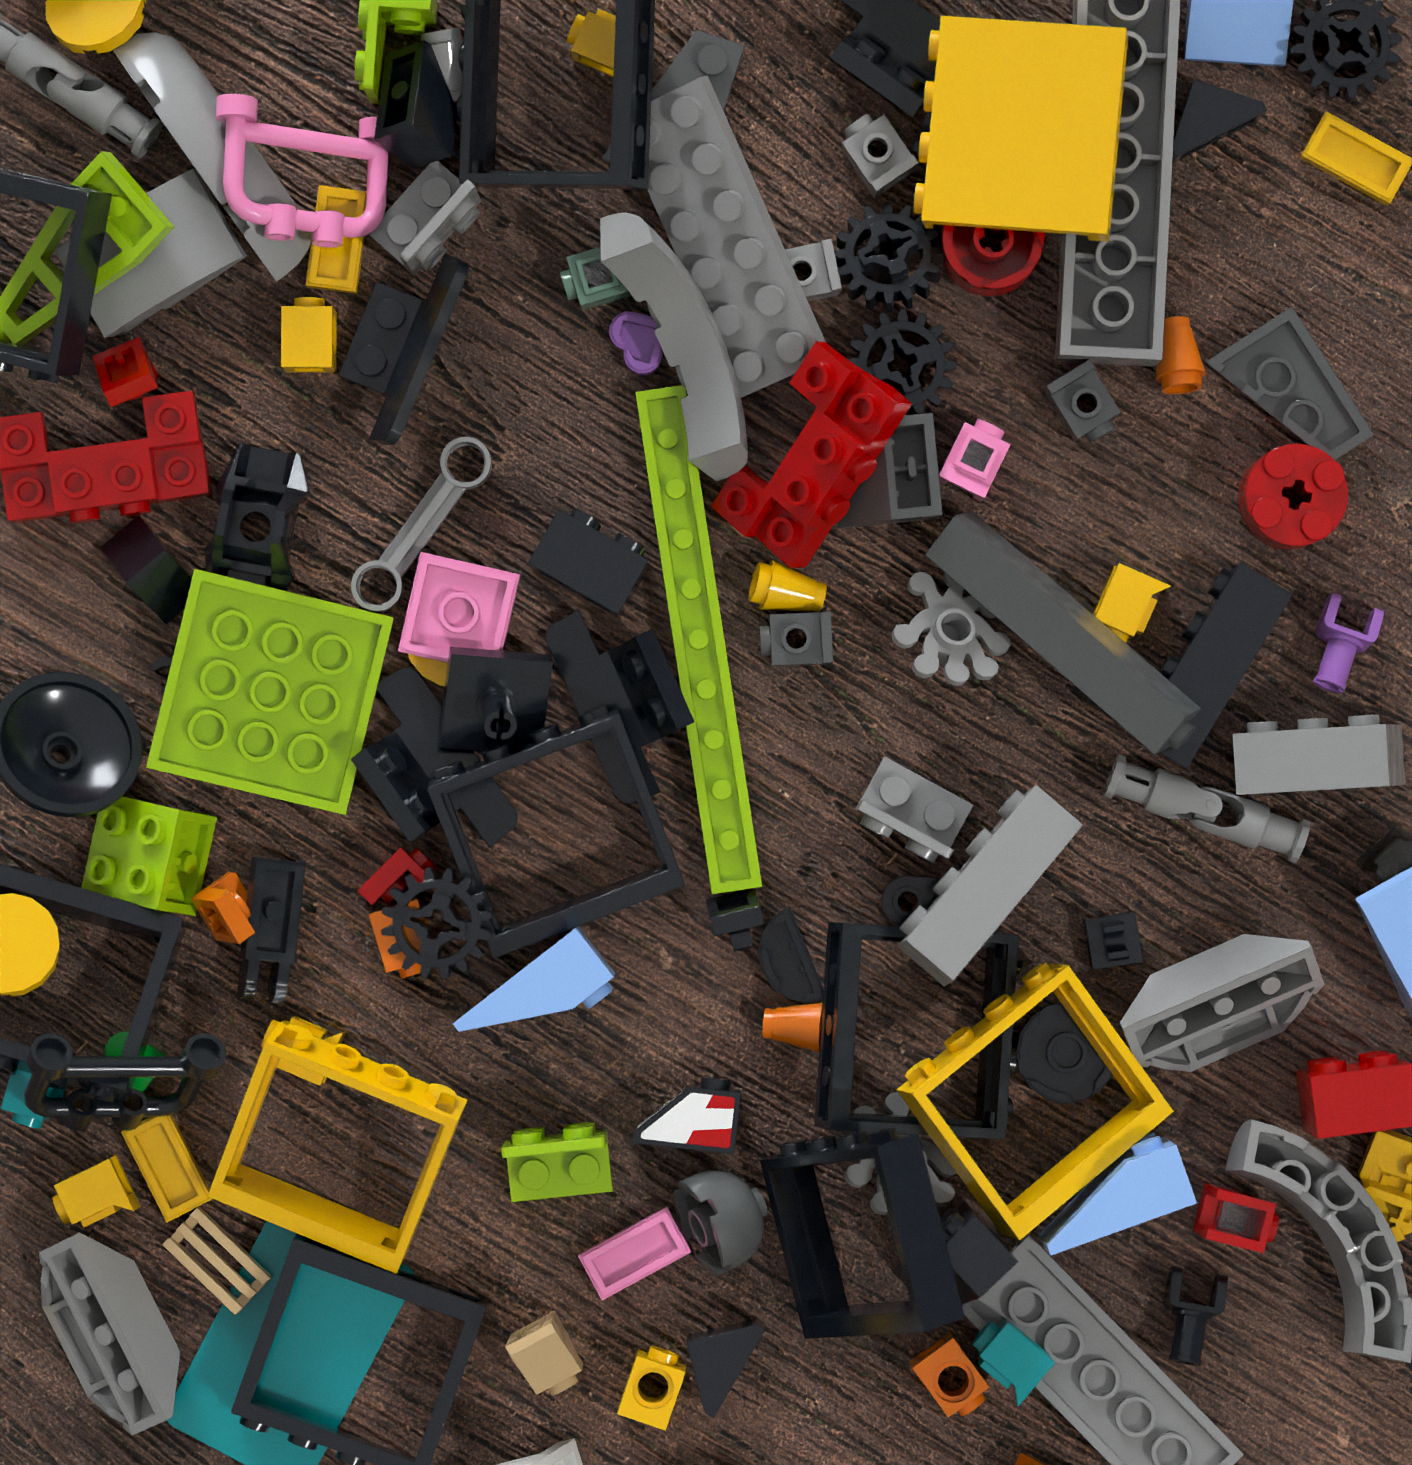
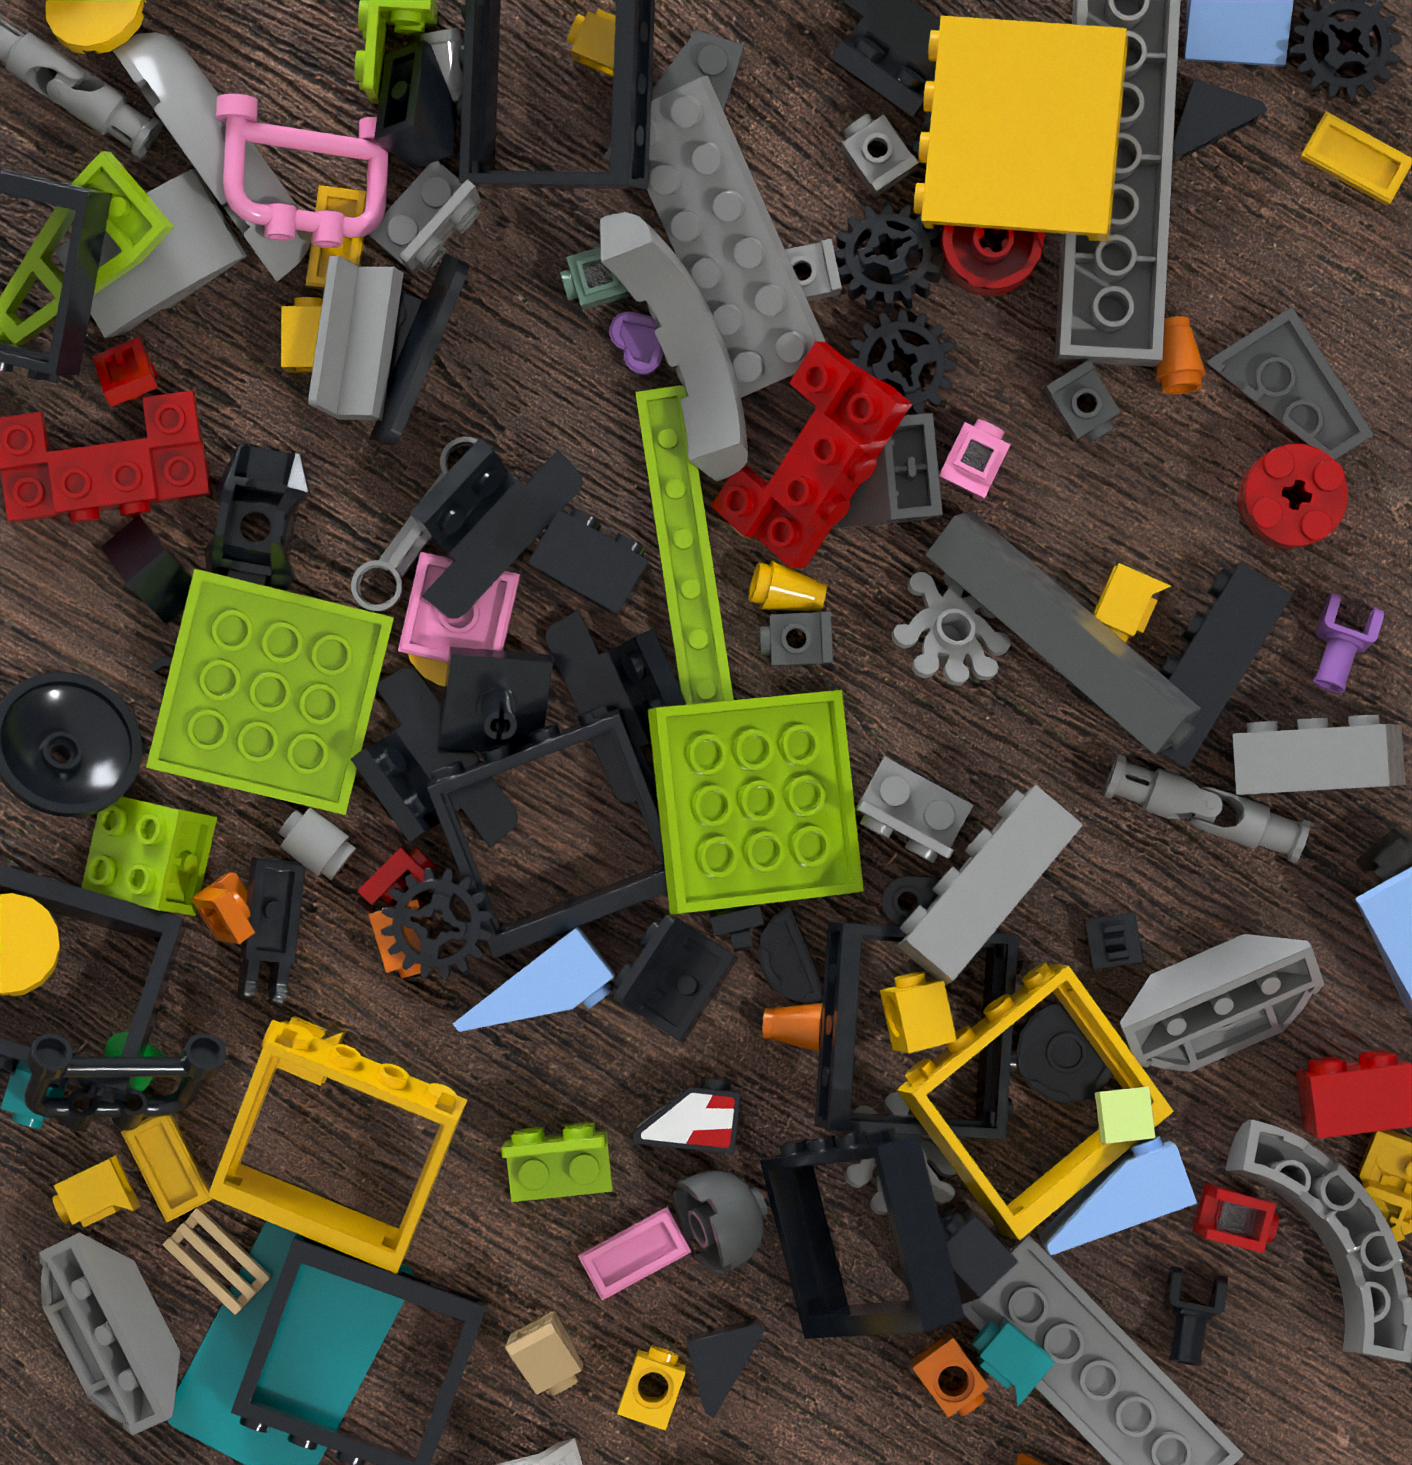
none -> light grey brick [278,807,356,881]
none -> light grey panel [308,256,404,421]
none -> black plate [410,438,583,619]
none -> black bracket [612,914,739,1043]
none -> lime plate [648,690,864,914]
none -> yellow brick [880,972,957,1054]
none -> yellowish green tile [1095,1087,1155,1144]

